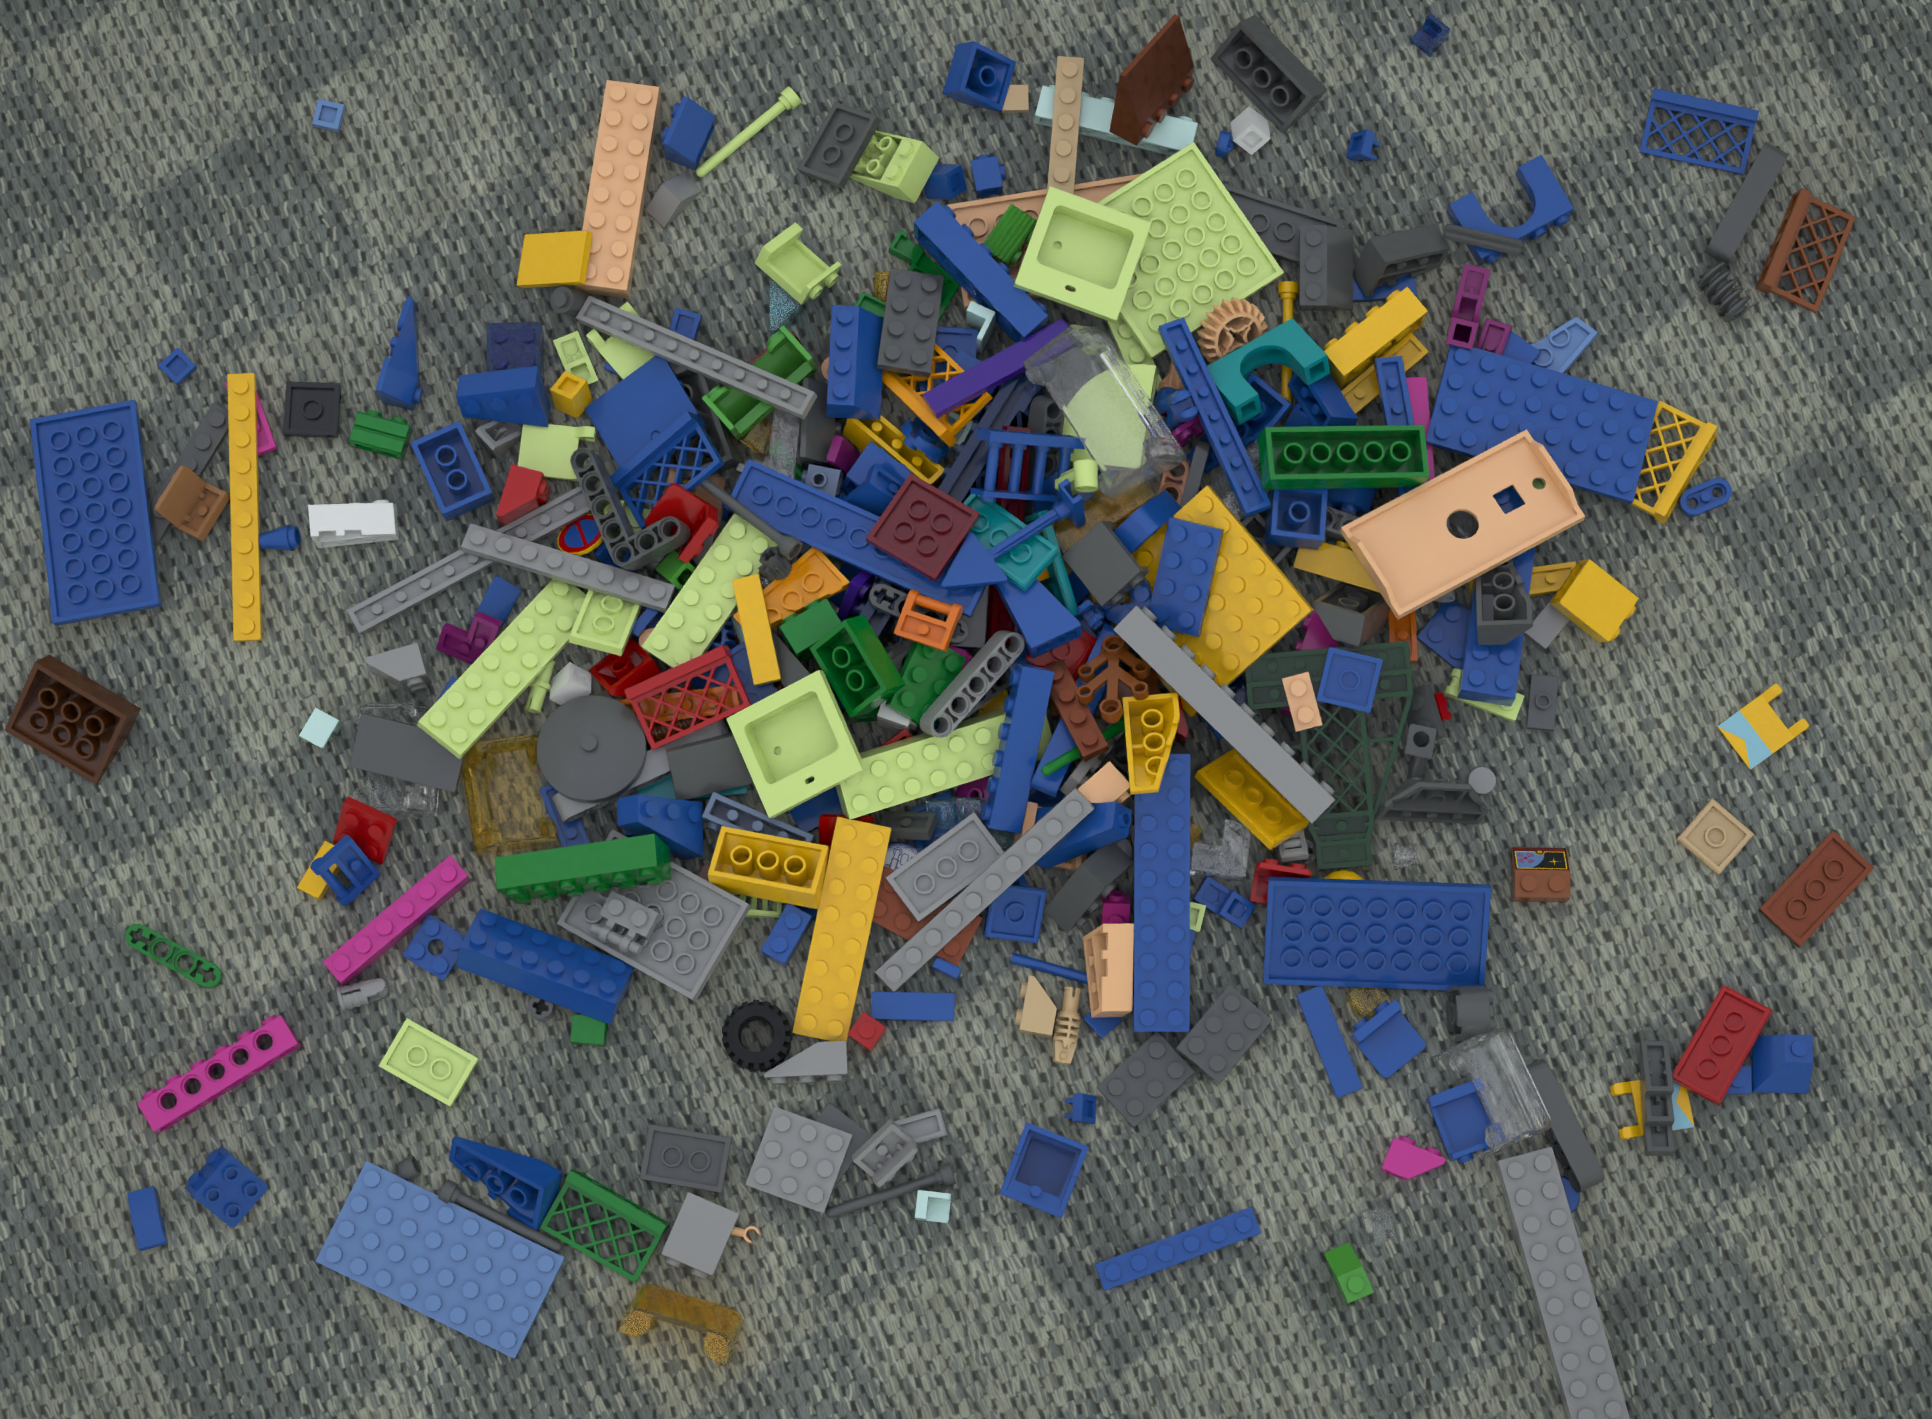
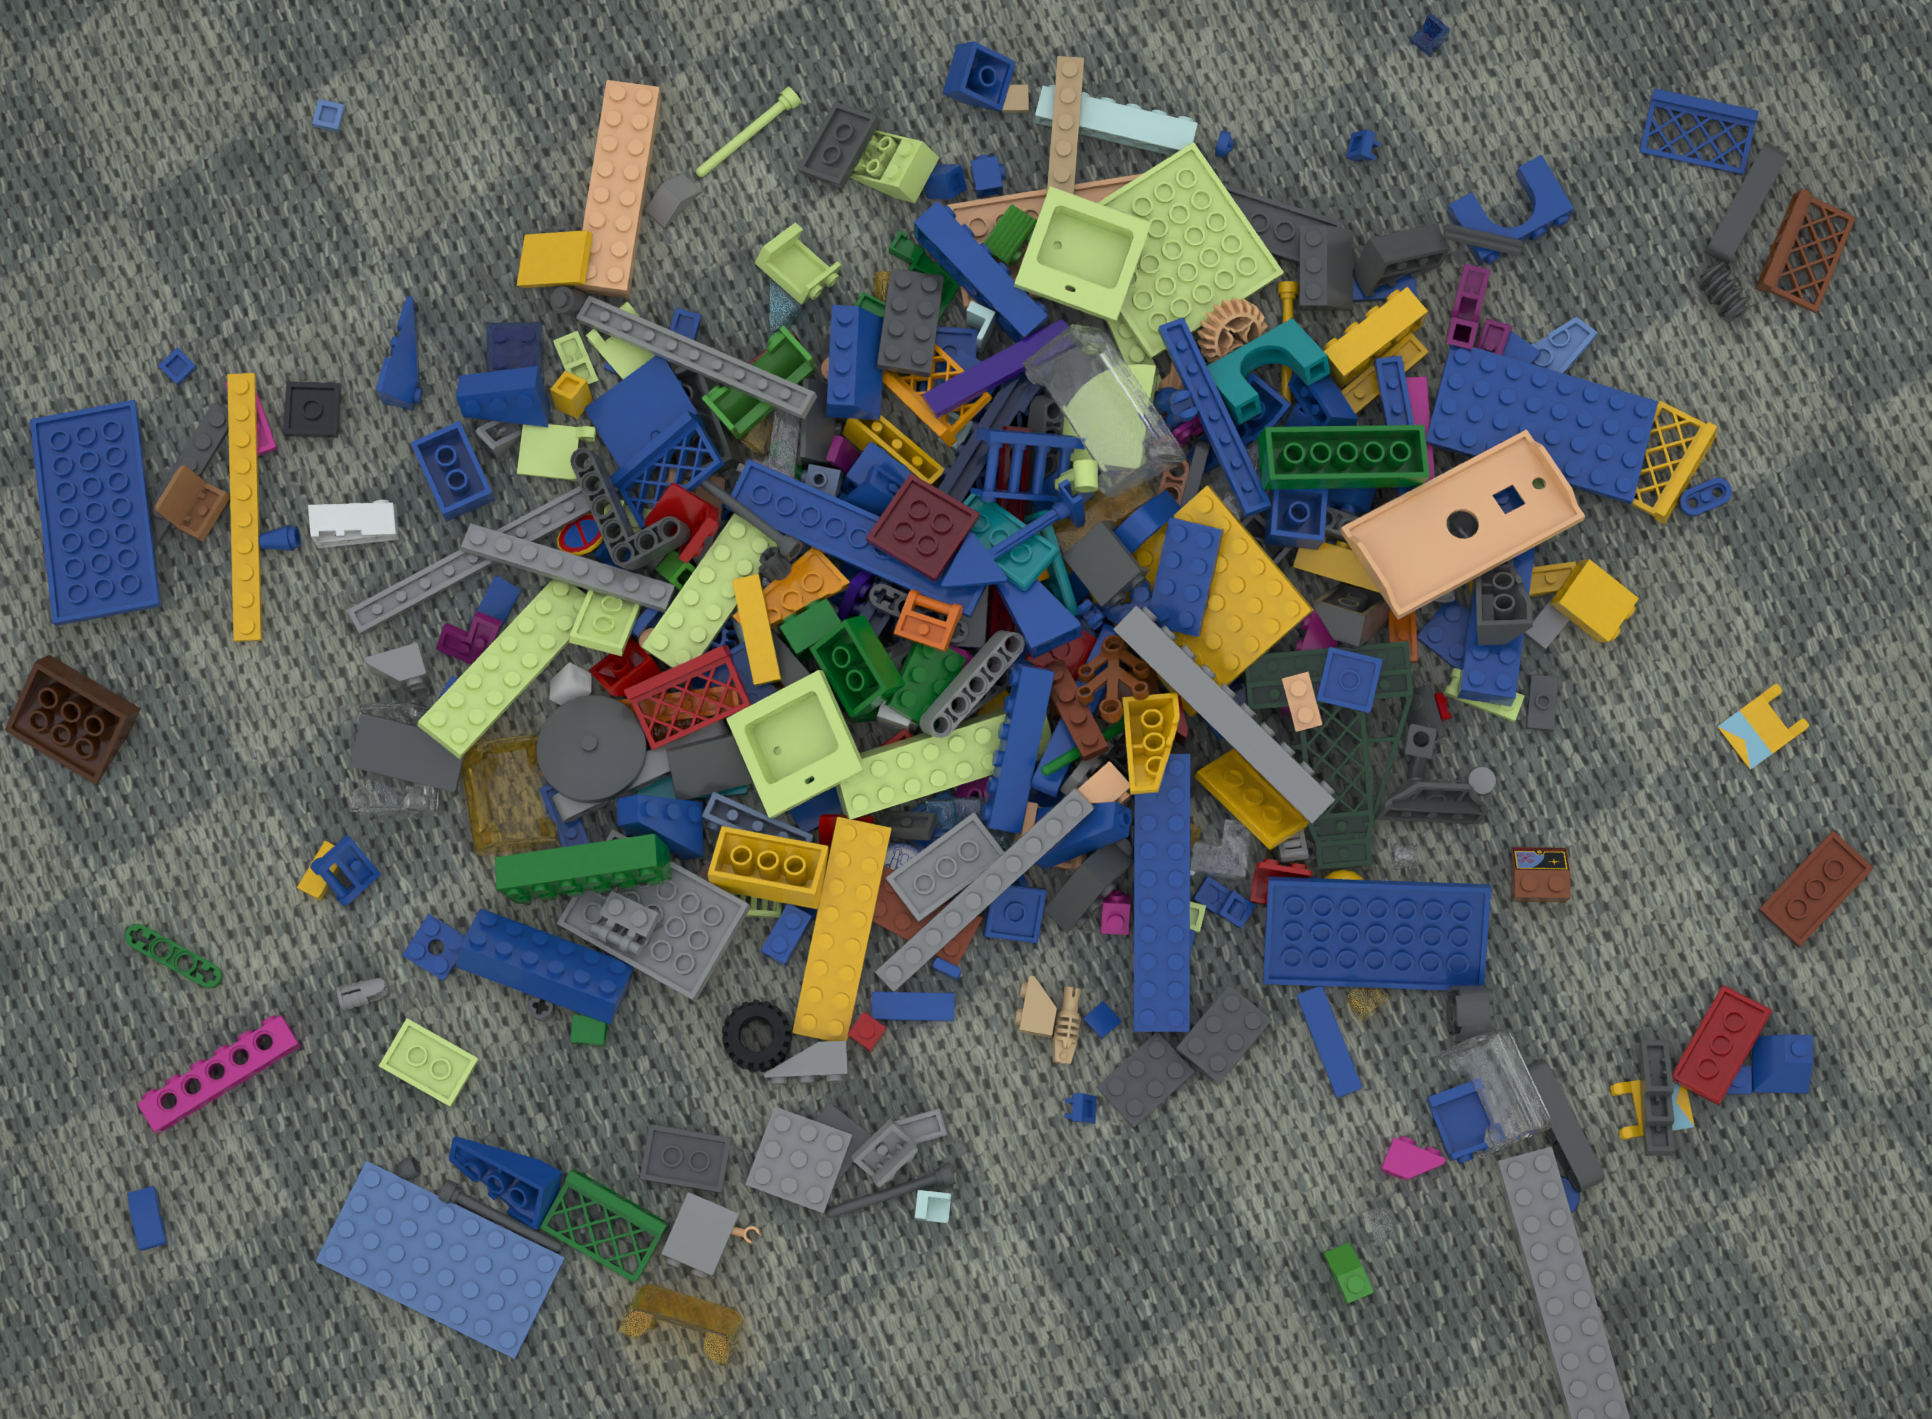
blue bracket [185,1145,268,1227] -> none
light aqua panel [299,707,342,749] -> none
dark pink brick [323,855,471,986] -> none
red plate [333,796,397,865] -> none
green brick [349,409,413,461] -> none
red slope [496,464,551,527] -> none
yellowish green pin [524,660,556,714] -> none
blue slope [661,96,716,171] -> none
blue plate [901,417,952,464] -> none
blue piece [999,1122,1089,1218] -> none
blue bar [1010,953,1088,984] -> none
light nougat wedge [1083,923,1134,1018] -> none
blue plate [1095,1207,1261,1291] -> none
copper slope [1109,14,1194,146] -> none
dark grey slope [1211,15,1328,133] -> none
white panel [1231,106,1271,155] -> none
blue bracket [1350,999,1426,1078] -> none
tan tile [1676,798,1754,875] -> none

